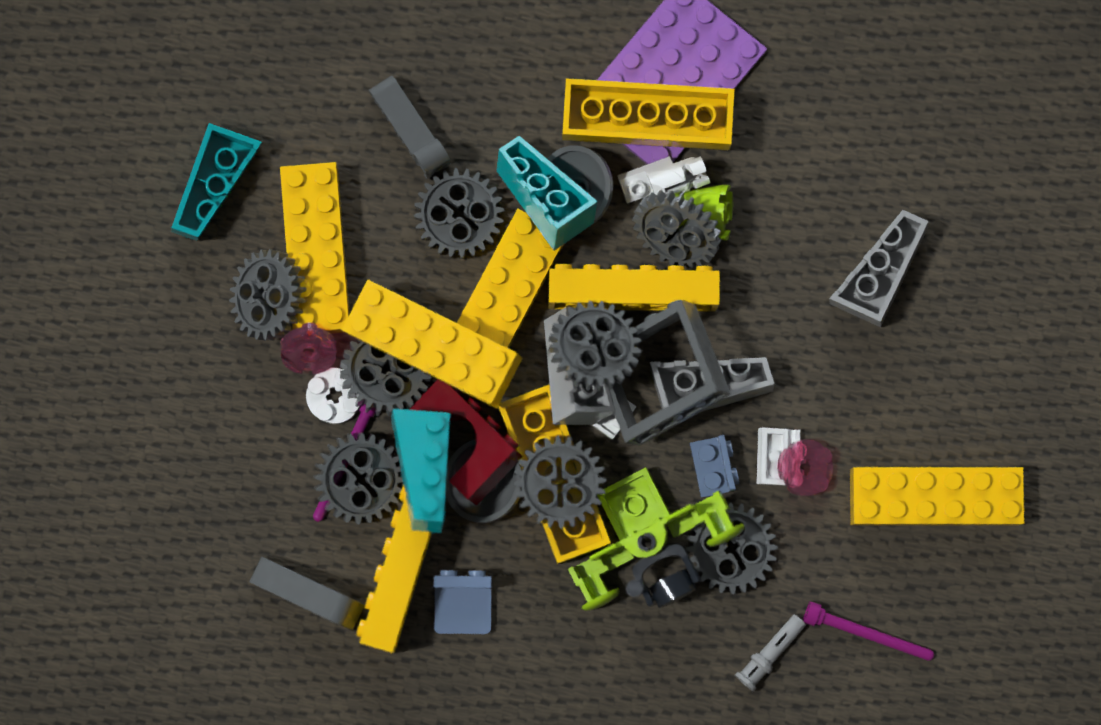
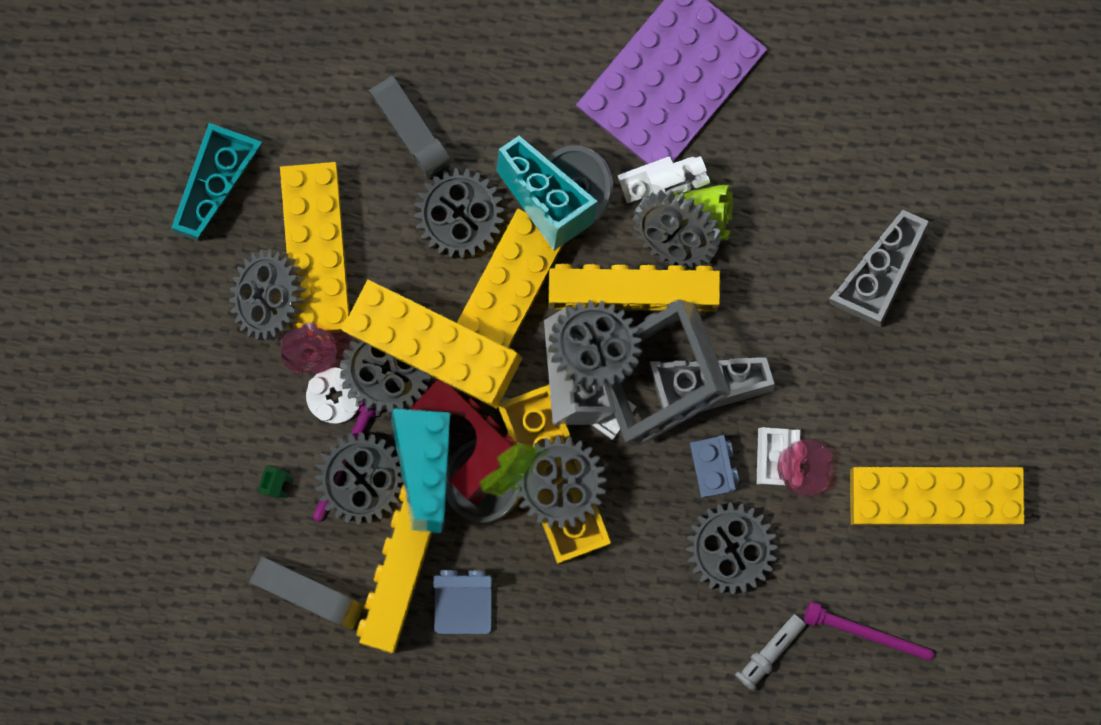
yellow brick [562,78,734,150] -> none
lime piece [568,467,745,611] -> none
none -> dark green tile [257,466,294,499]
none -> clear neon green slope [480,443,537,496]

